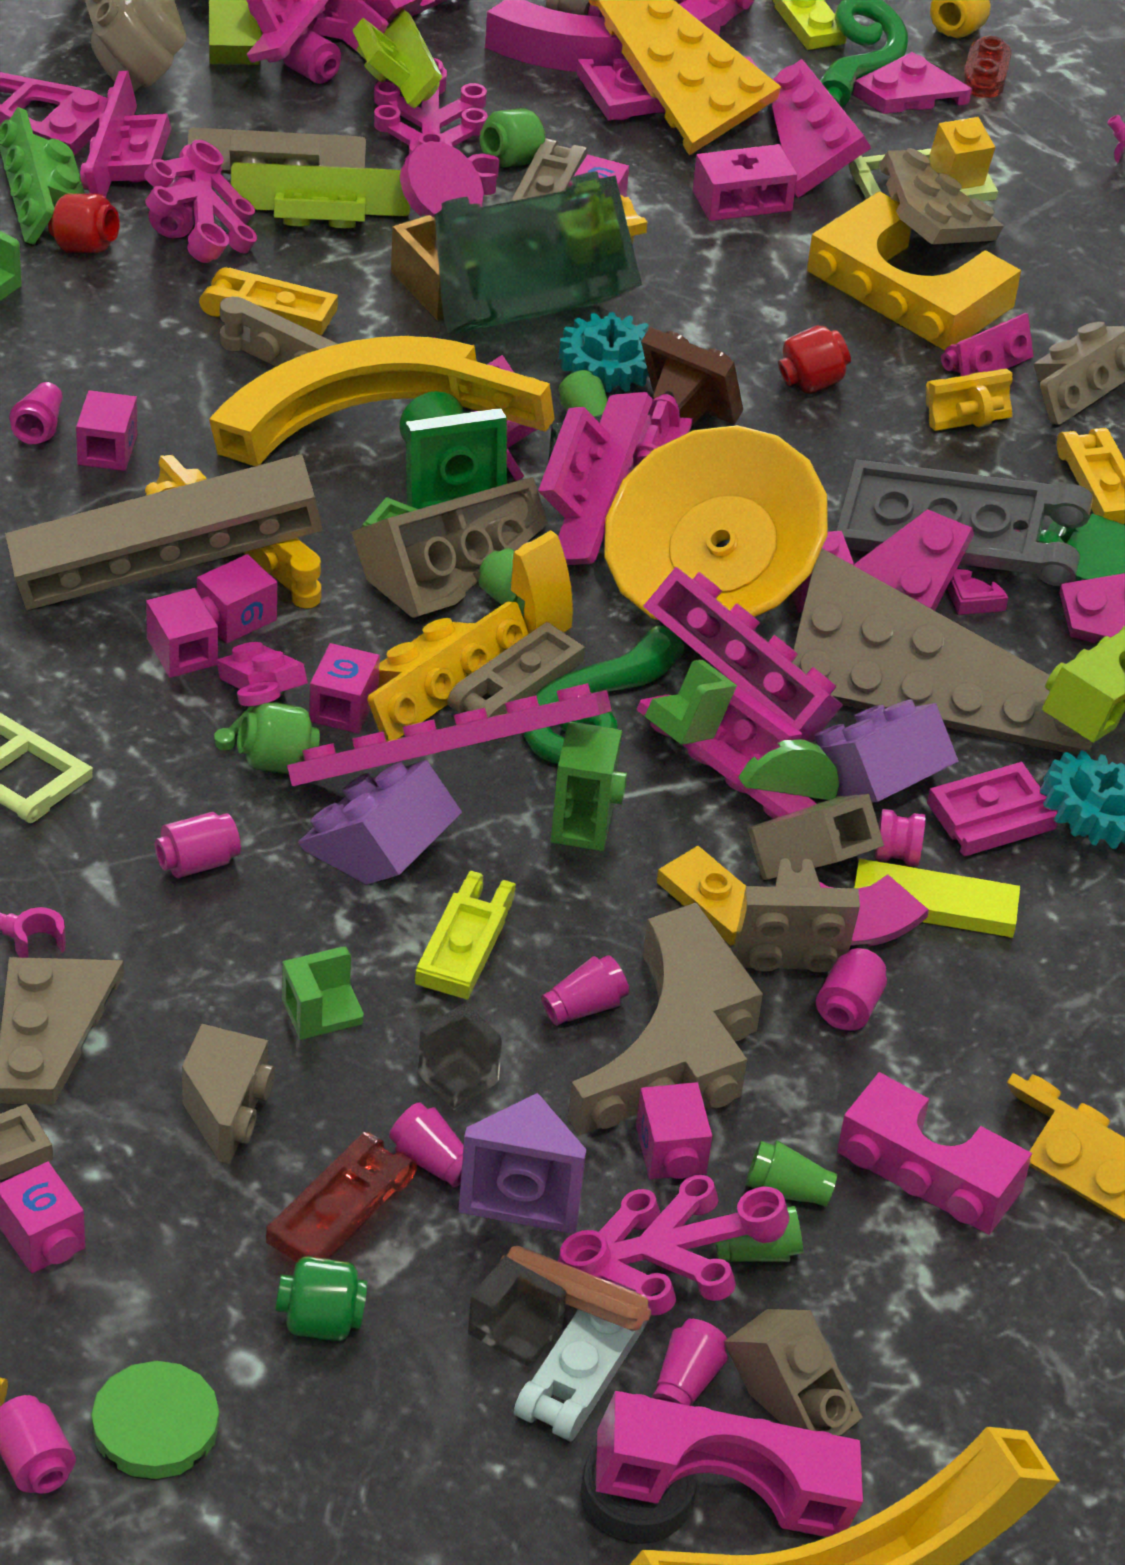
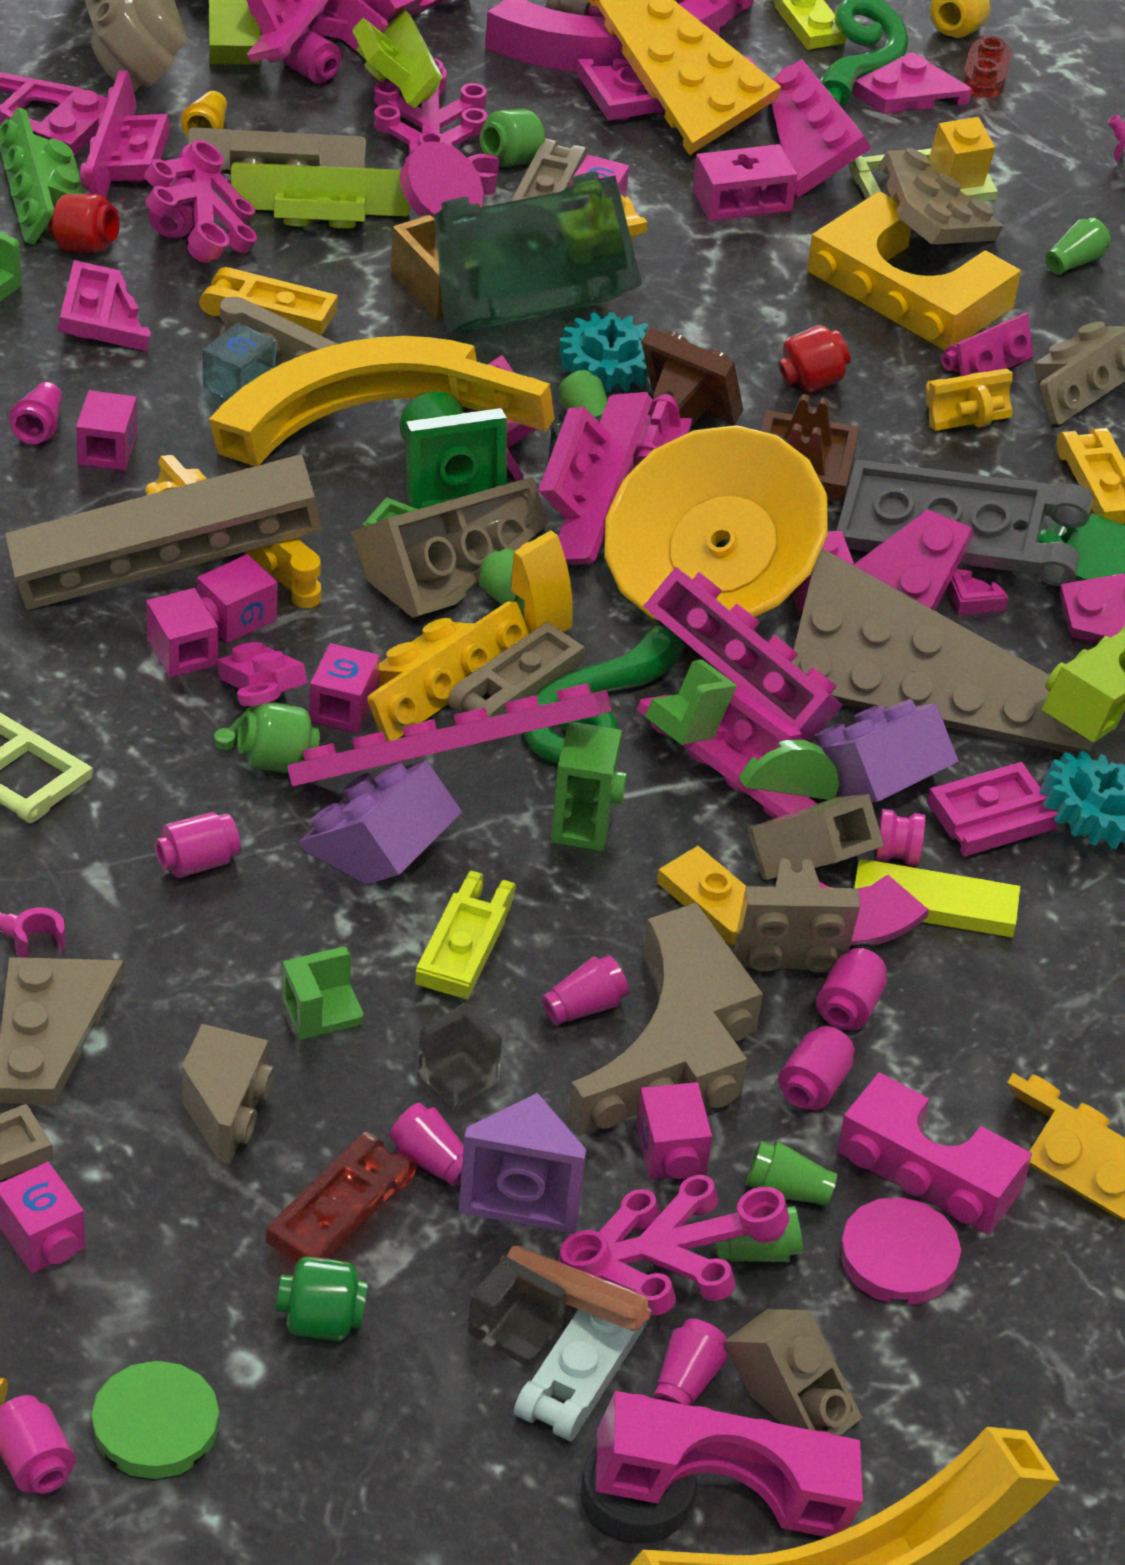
none -> dark pink wing [57,260,151,351]
none -> yellow cone [181,91,227,138]
none -> clear light blue brick [203,322,276,399]
none -> reddish brown plate [760,394,860,501]
none -> dark pink brick [778,1026,855,1110]
none -> dark pink tile [840,1197,961,1305]
none -> bright green cone [1044,218,1111,275]

